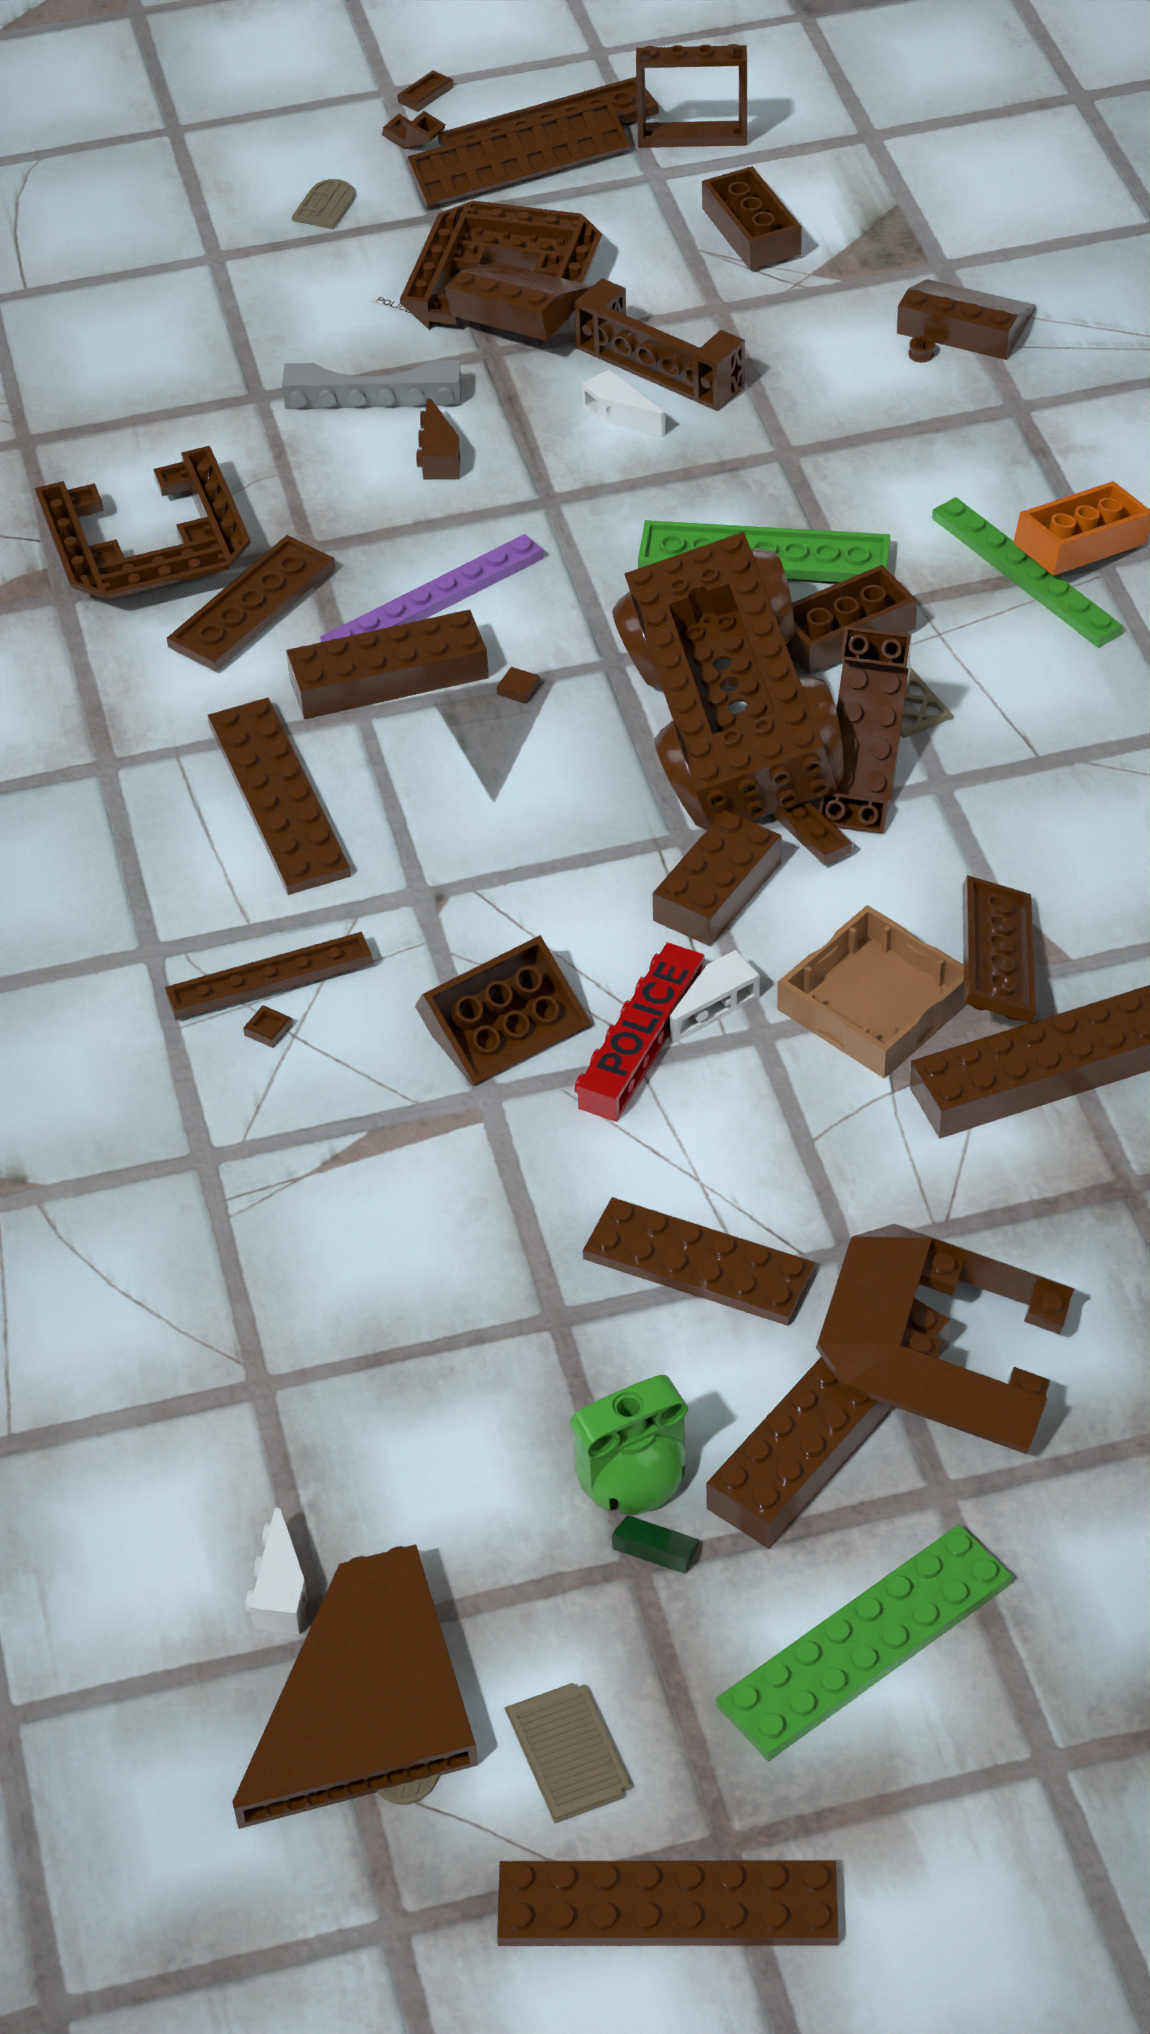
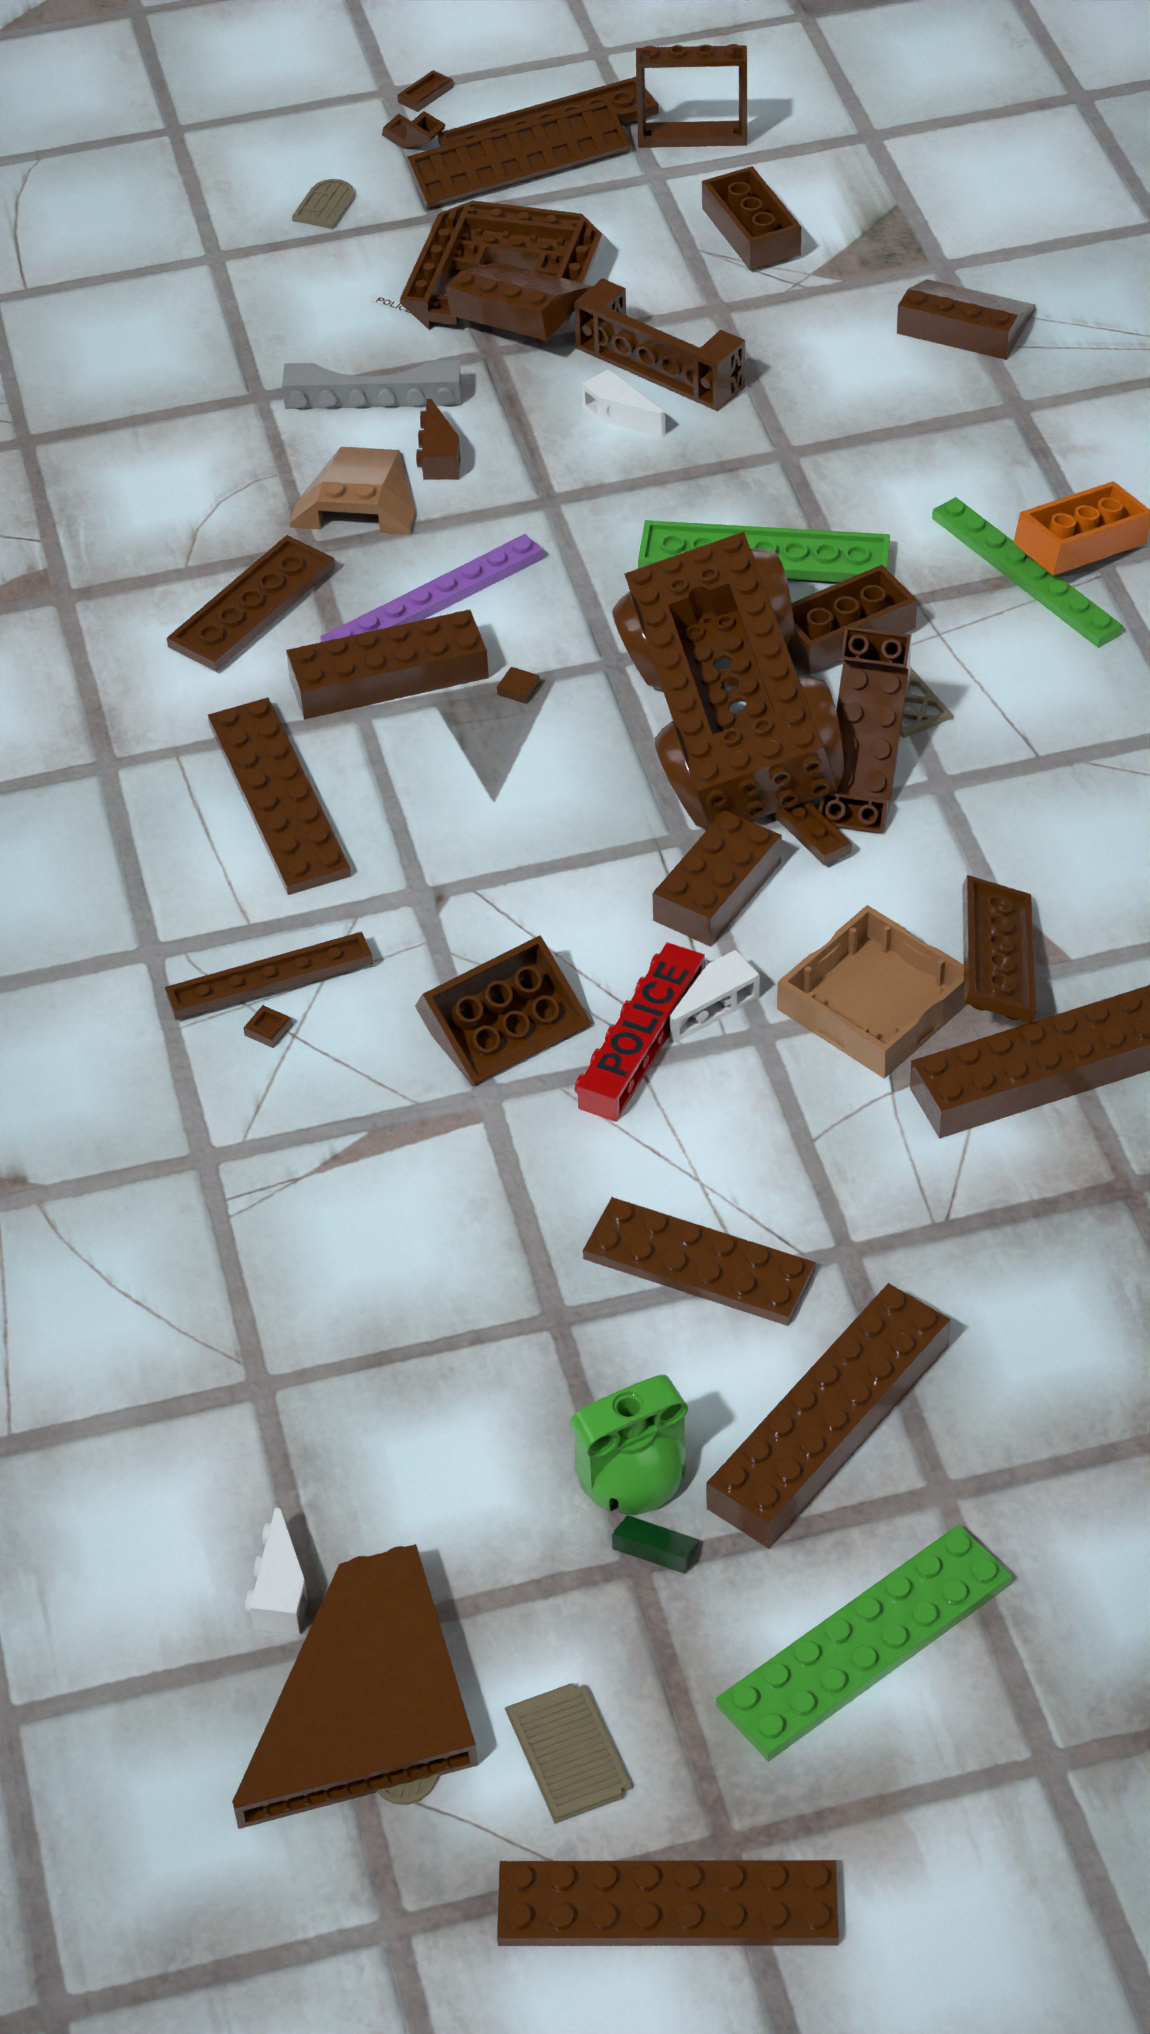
reddish brown slope [34,445,251,600] -> none
reddish brown slope [816,1224,1075,1454] -> none
reddish brown bush [908,336,936,363] -> none
none -> medium nougat wedge [290,447,415,535]

